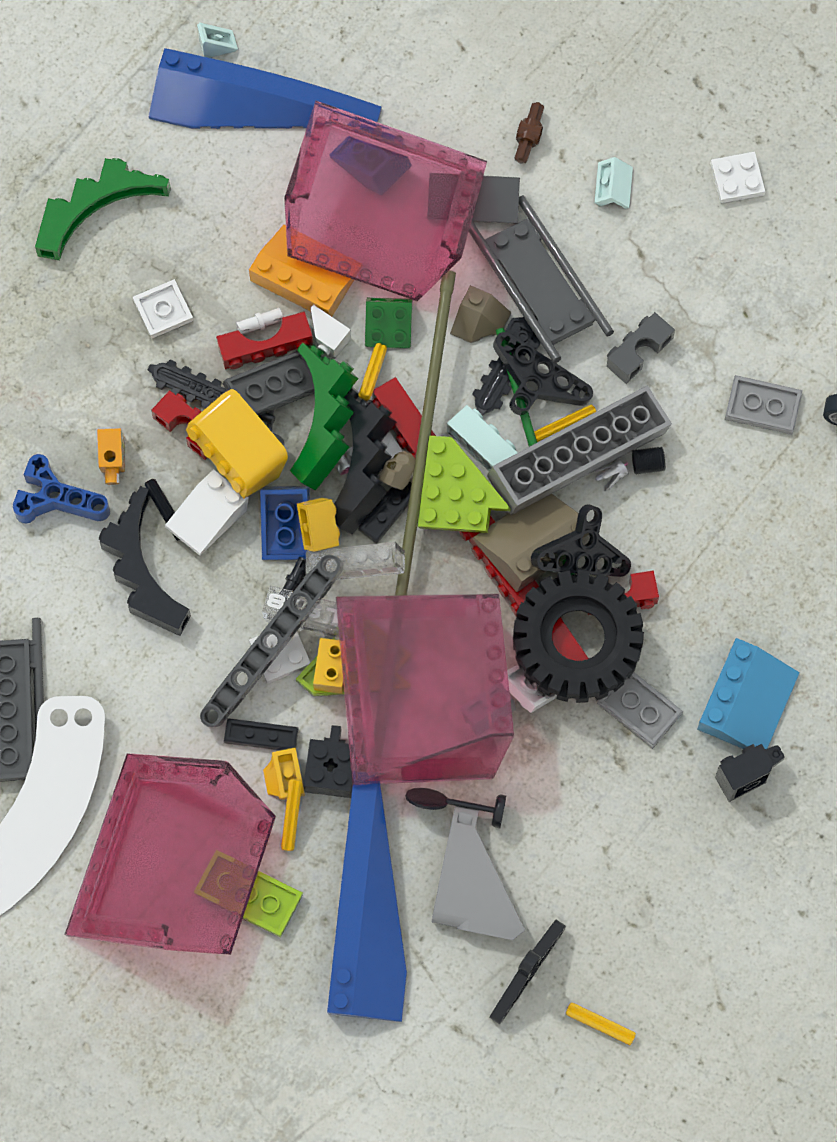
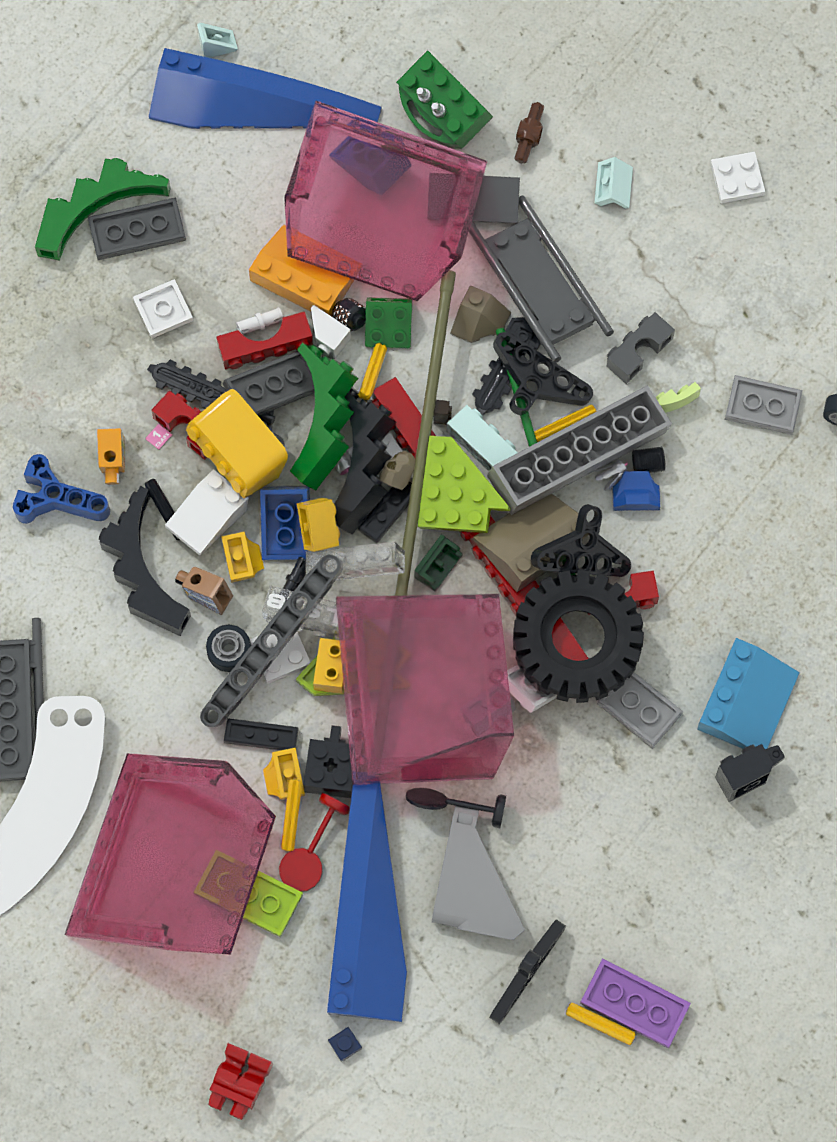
none -> dark grey tile [88,197,186,260]
none -> bright pink sticker [145,424,172,449]
none -> medium nougat torso [175,567,233,615]
none -> wheel [206,624,251,672]
none -> red hips [208,1043,273,1120]
none -> yellow slope [221,532,264,583]
none -> red piece [279,793,350,891]
none -> dark blue plate [328,1027,362,1062]
none -> black head [333,298,366,332]
none -> green piece [396,50,493,149]
none -> dark green hinge [414,534,462,592]
none -> dark brown piece [433,400,452,425]
none -> medium lavender plate [580,958,691,1049]
none -> blue slope [612,471,660,511]
none -> yellowish green slope [655,382,701,413]

